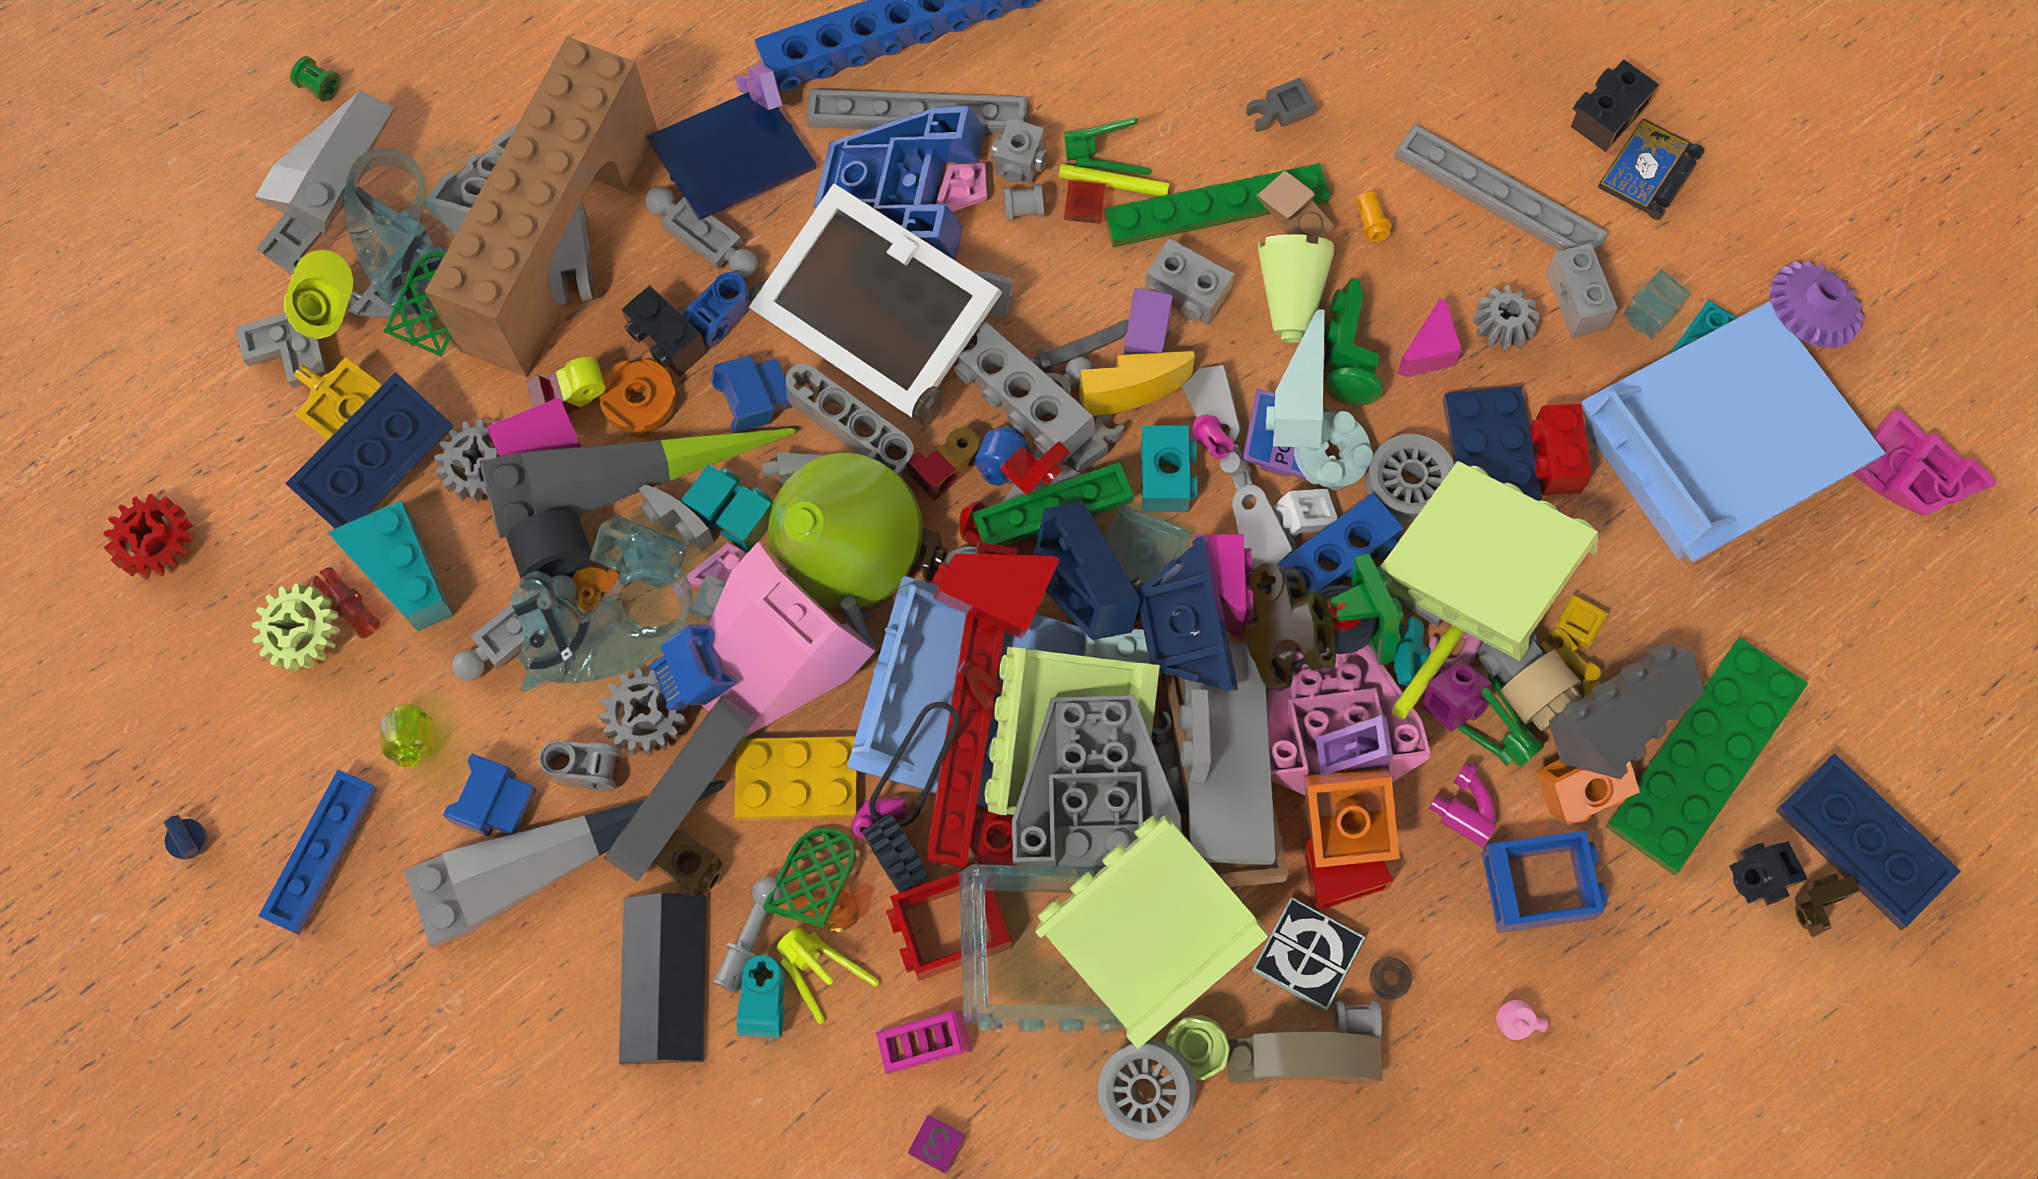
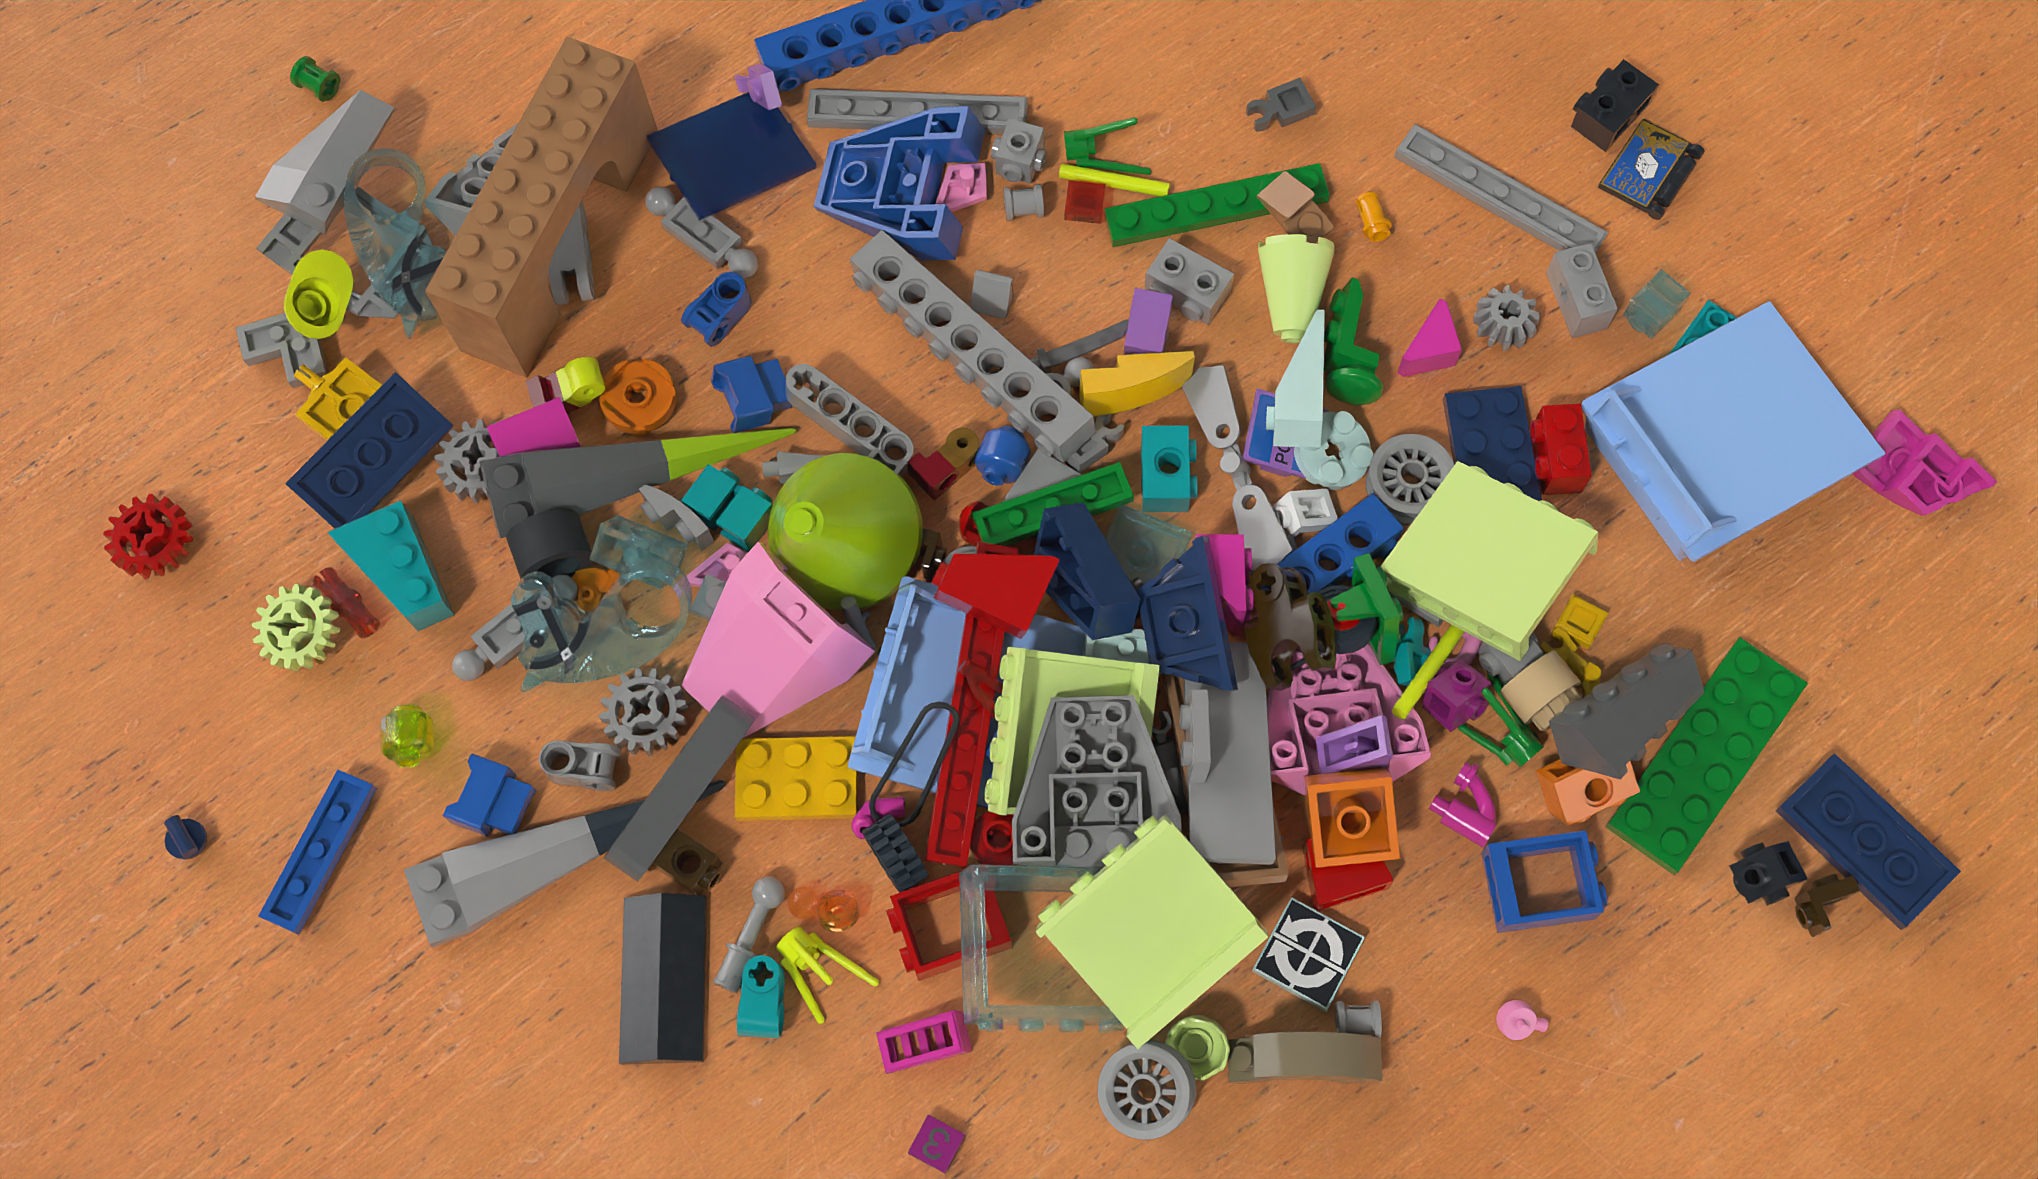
green window [384,251,451,357] -> none
black brick [621,285,707,377] -> none
blue piece [650,624,735,710] -> none
clear smoke door [749,184,1002,426] -> none
green window [763,827,856,928] -> none
red bracket [1000,441,1070,495] -> none
dark pink pin [1192,414,1234,459] -> none
clear smoke plate [1369,957,1412,1000] -> none
medium lavender gear [1770,260,1865,348] -> none

